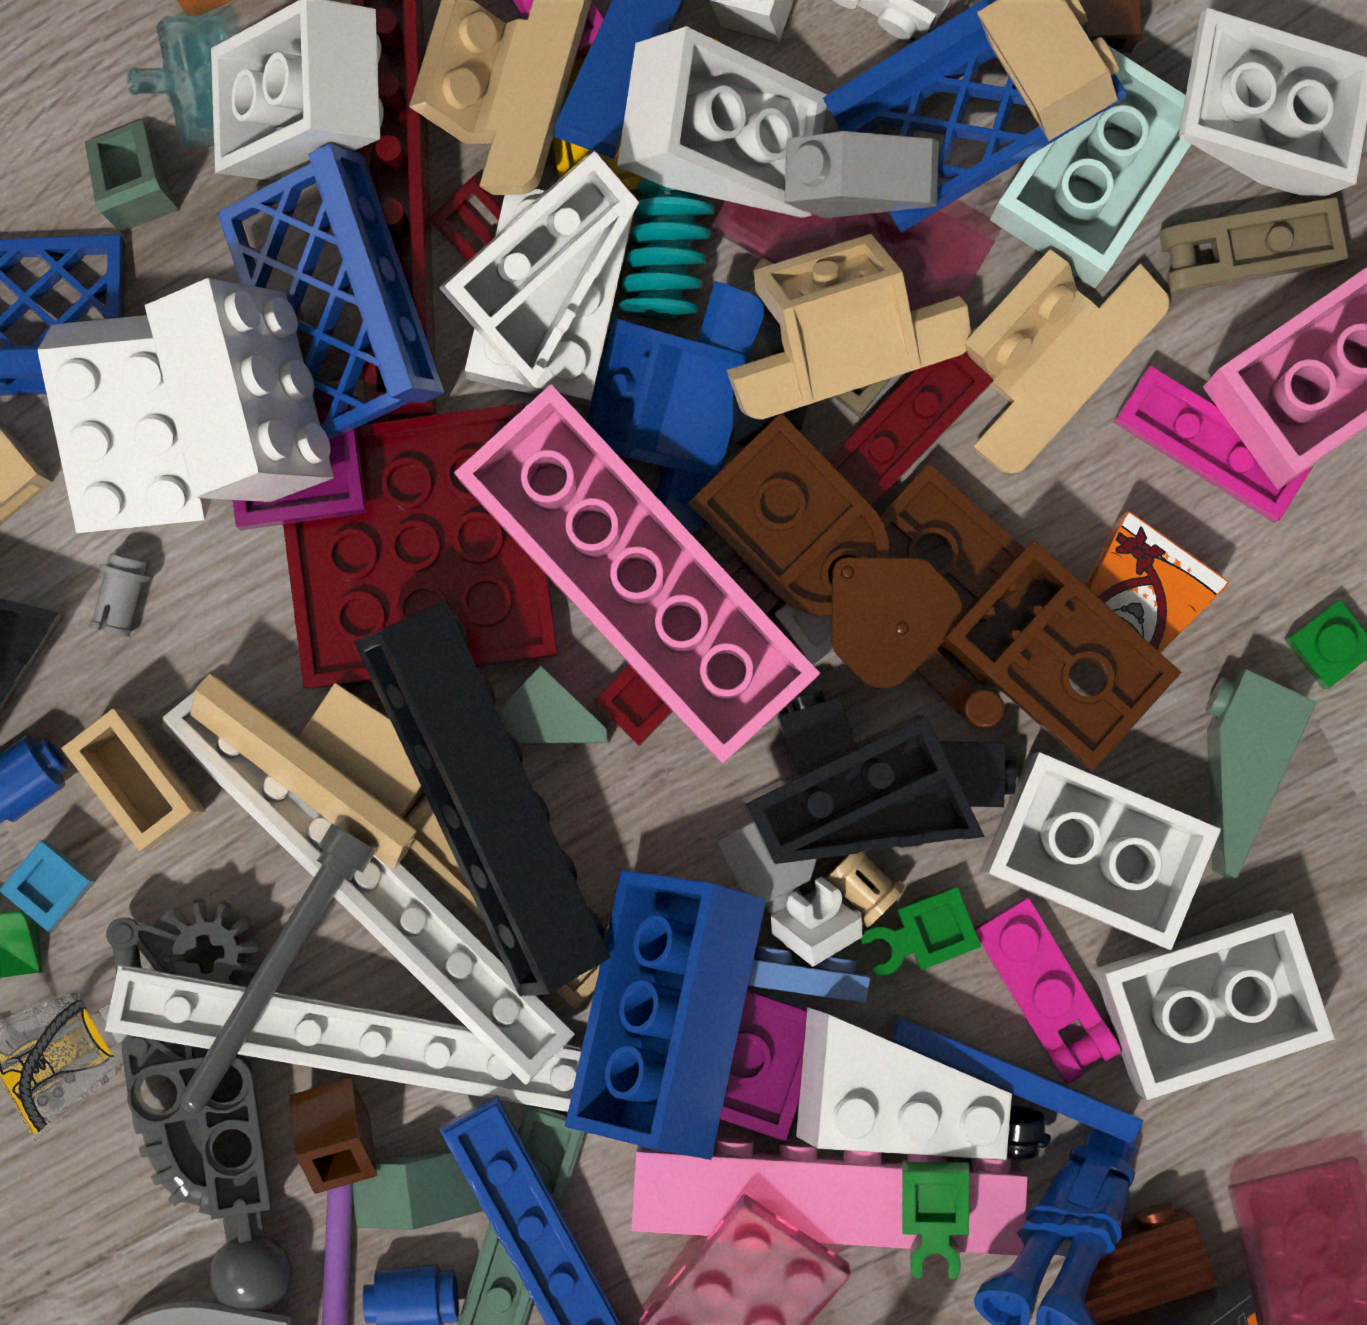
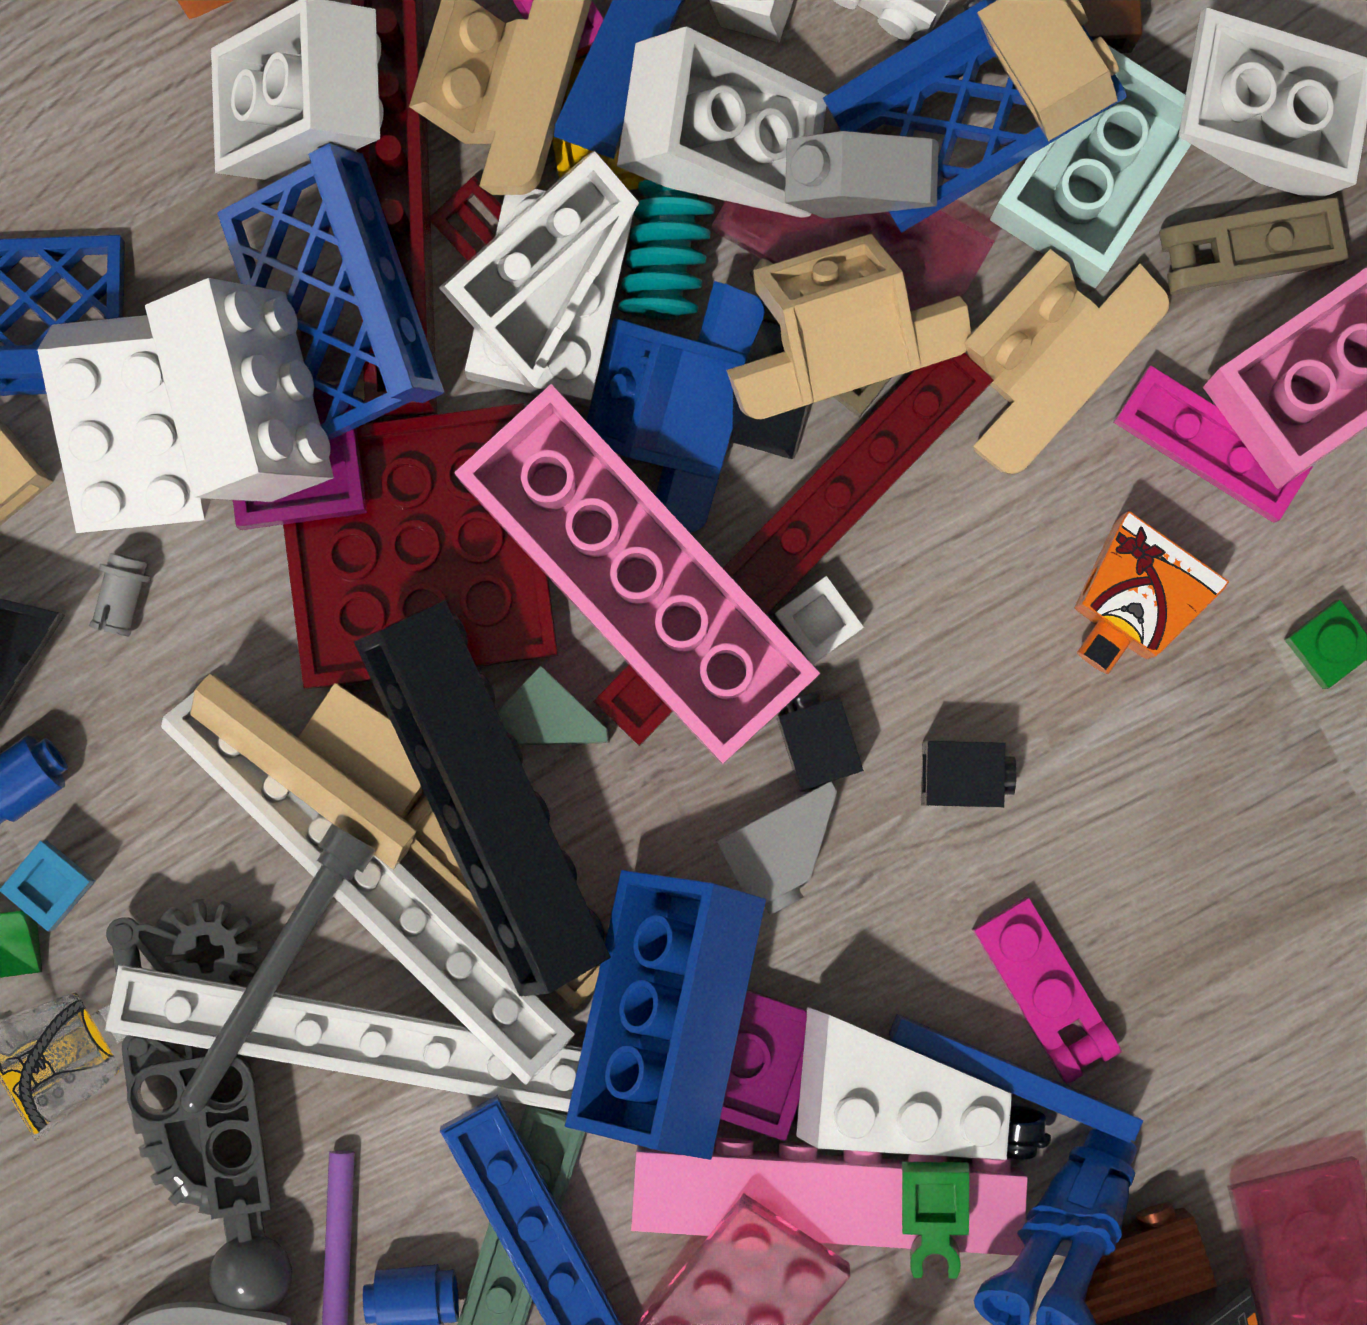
tan brick [61,708,207,852] -> none
sand green slope [84,119,179,233] -> none
clear light blue plate [127,16,228,147] -> none
reddish brown brick [289,1077,377,1194] -> none
sand green slope [353,1149,483,1230] -> none
reddish brown plate [687,413,1004,728] -> none
black wedge [742,714,985,864] -> none
medium blue plate [748,945,870,1003] -> none
white tile [770,877,863,967] -> none
tan bush [824,851,907,927] -> none
reddish brown bracket [843,463,1182,771] -> none
green plate [860,886,981,976] -> none
white brick [981,752,1221,950] -> none
white brick [1093,910,1335,1100] -> none
sand green slope [1206,669,1317,878] -> none

